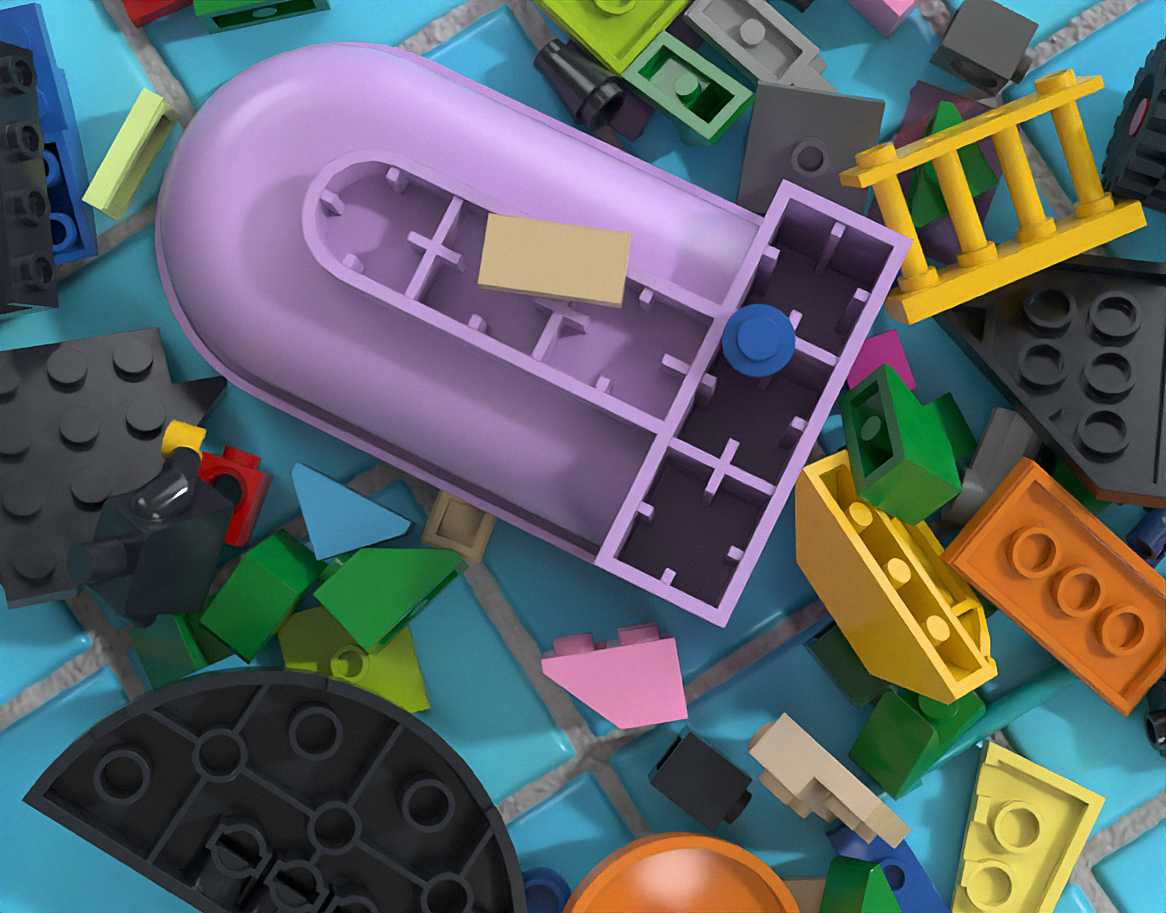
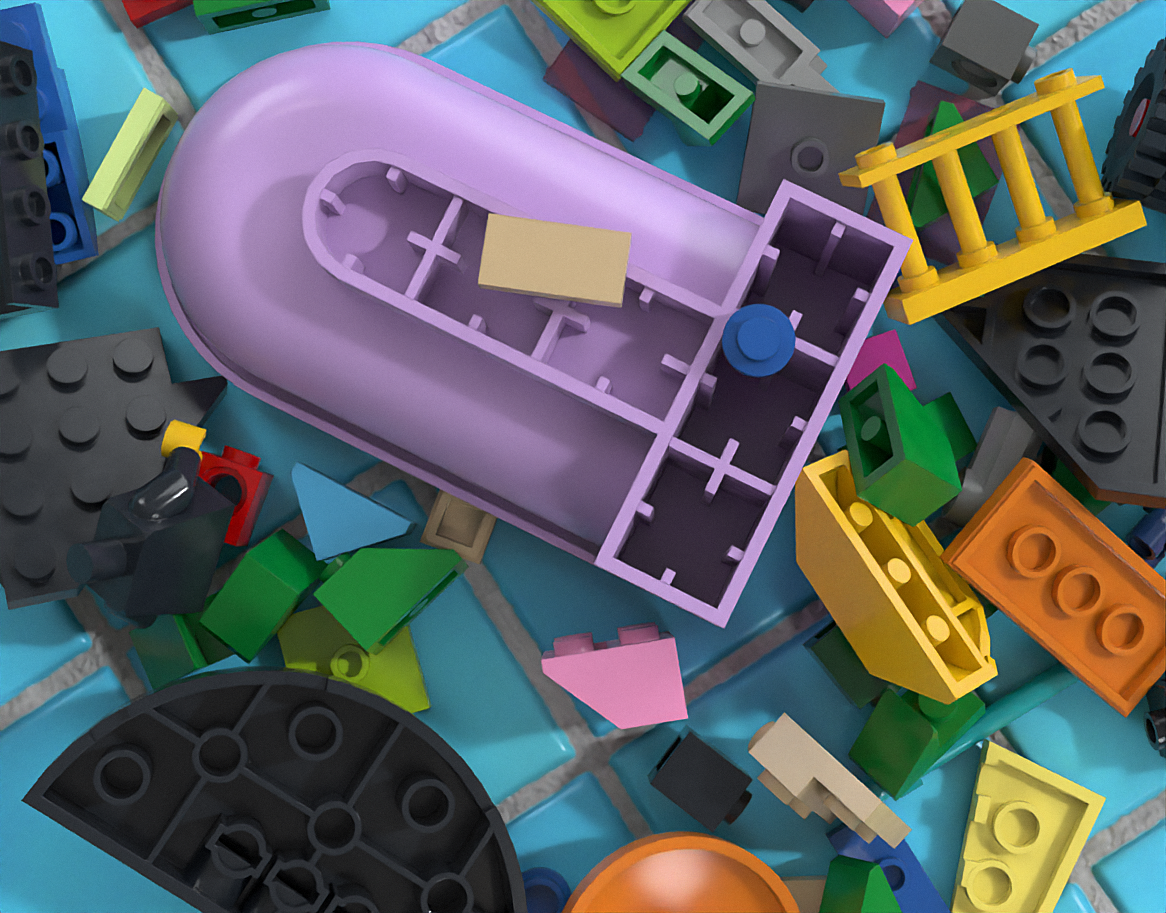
black cone [533,38,626,131] -> none

